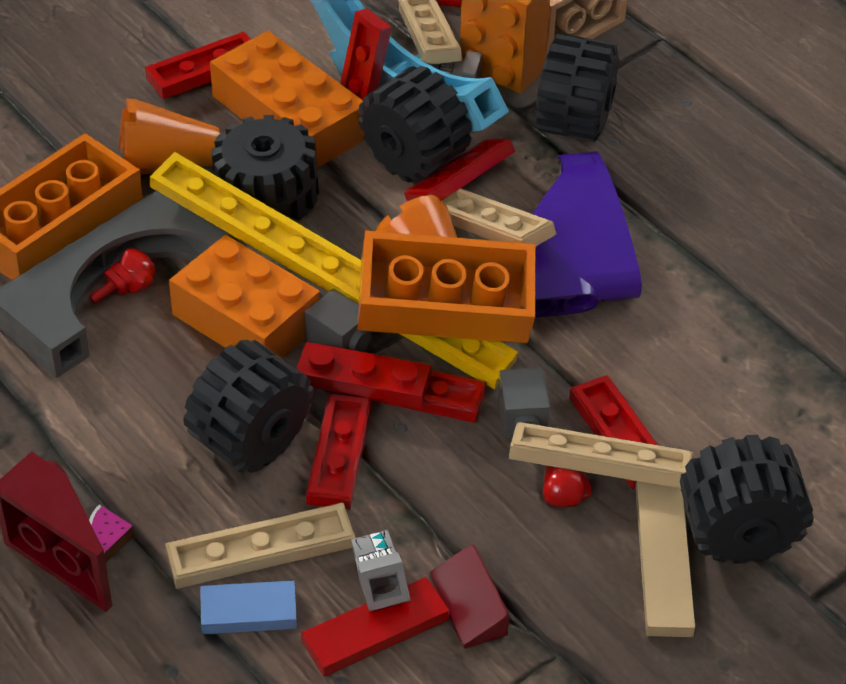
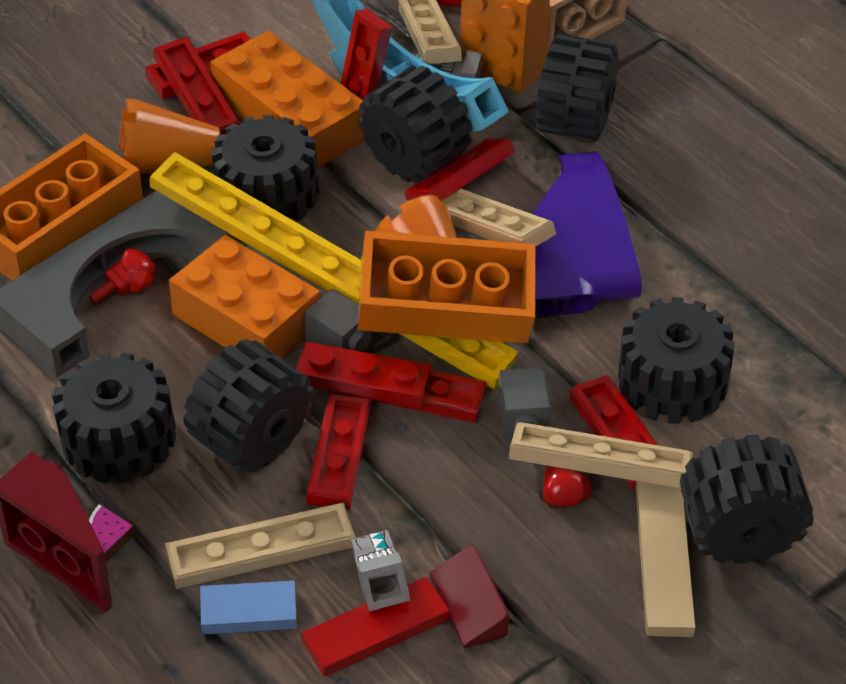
none -> black wheel [52,352,176,483]
none -> red tile [153,36,240,135]
none -> black wheel [618,297,735,424]

